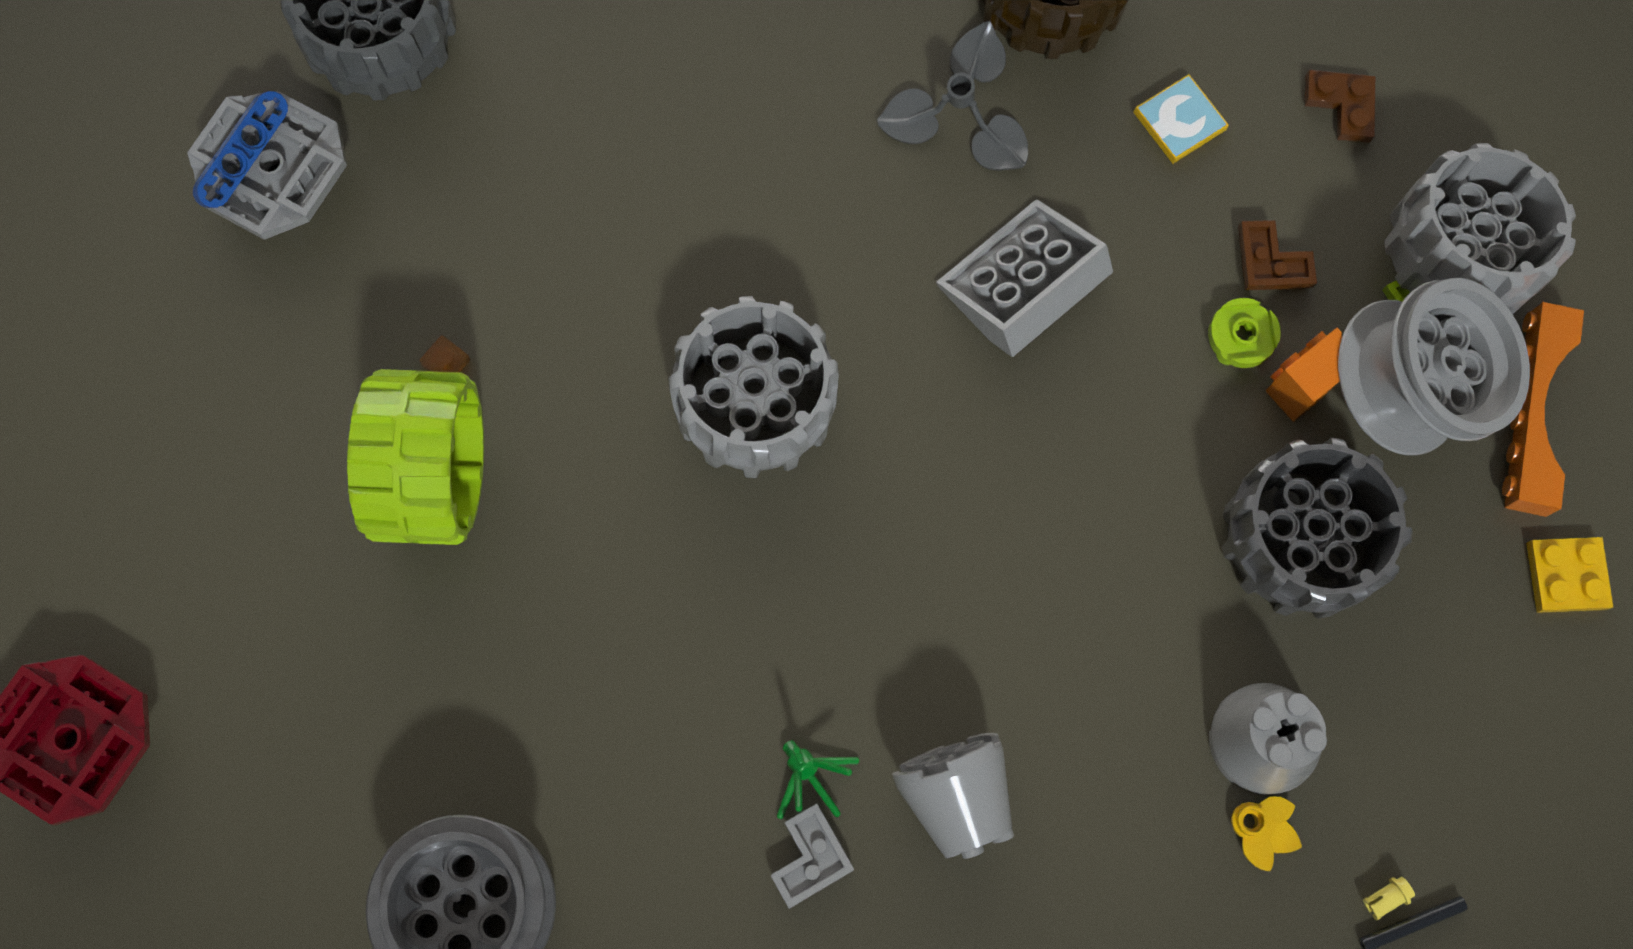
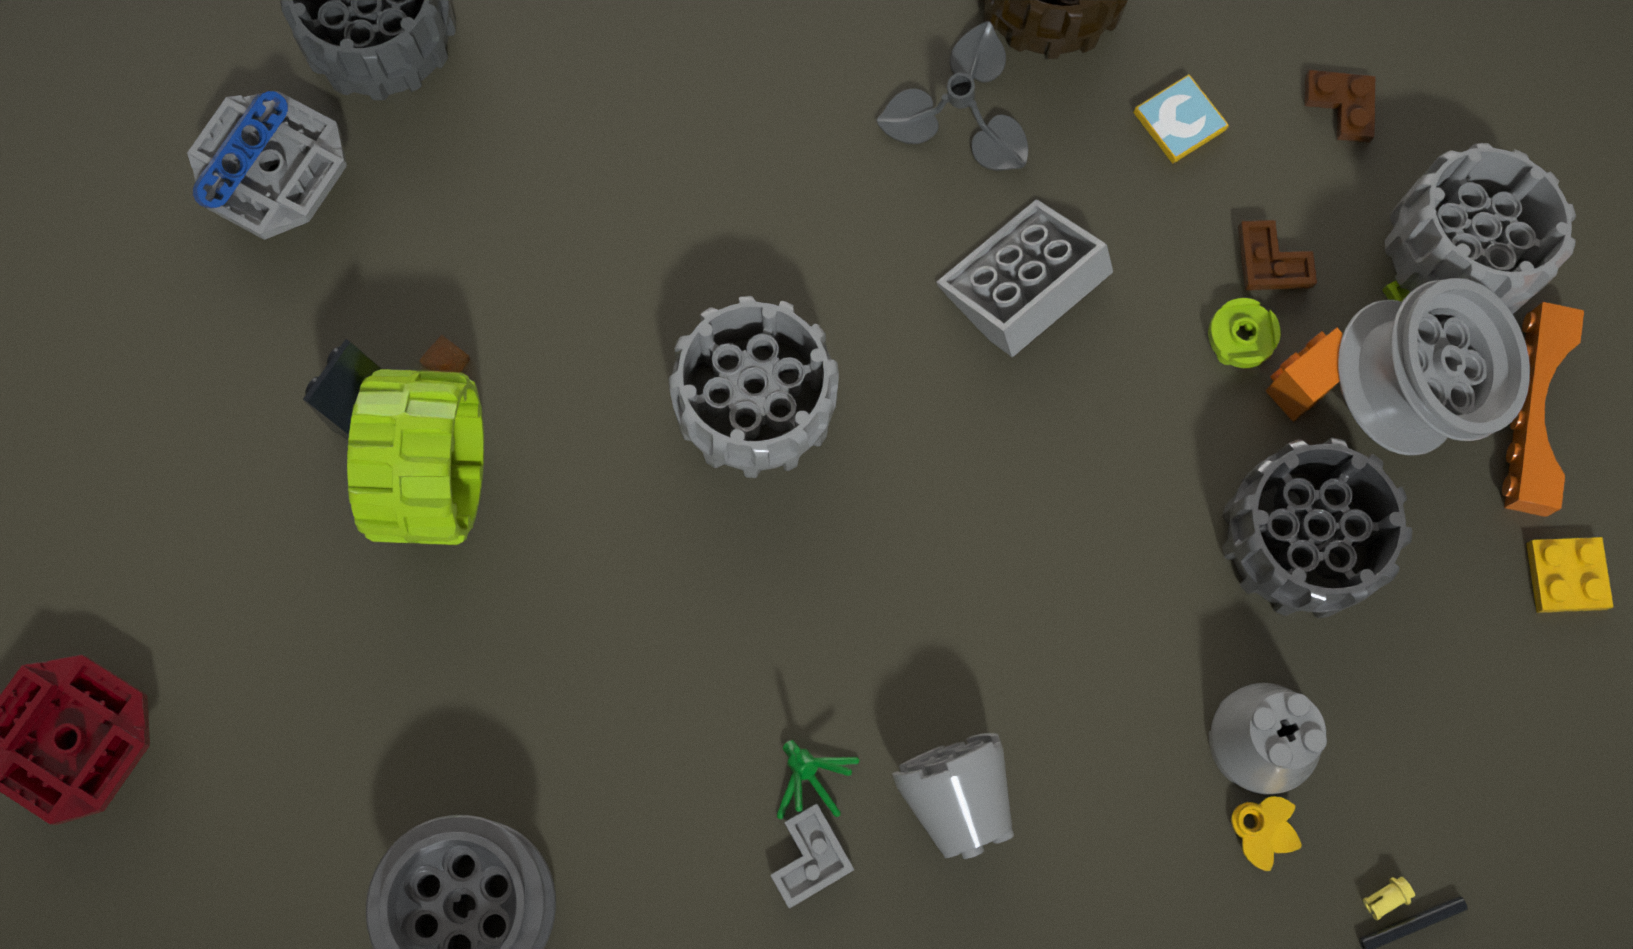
none -> black slope [303,339,382,440]

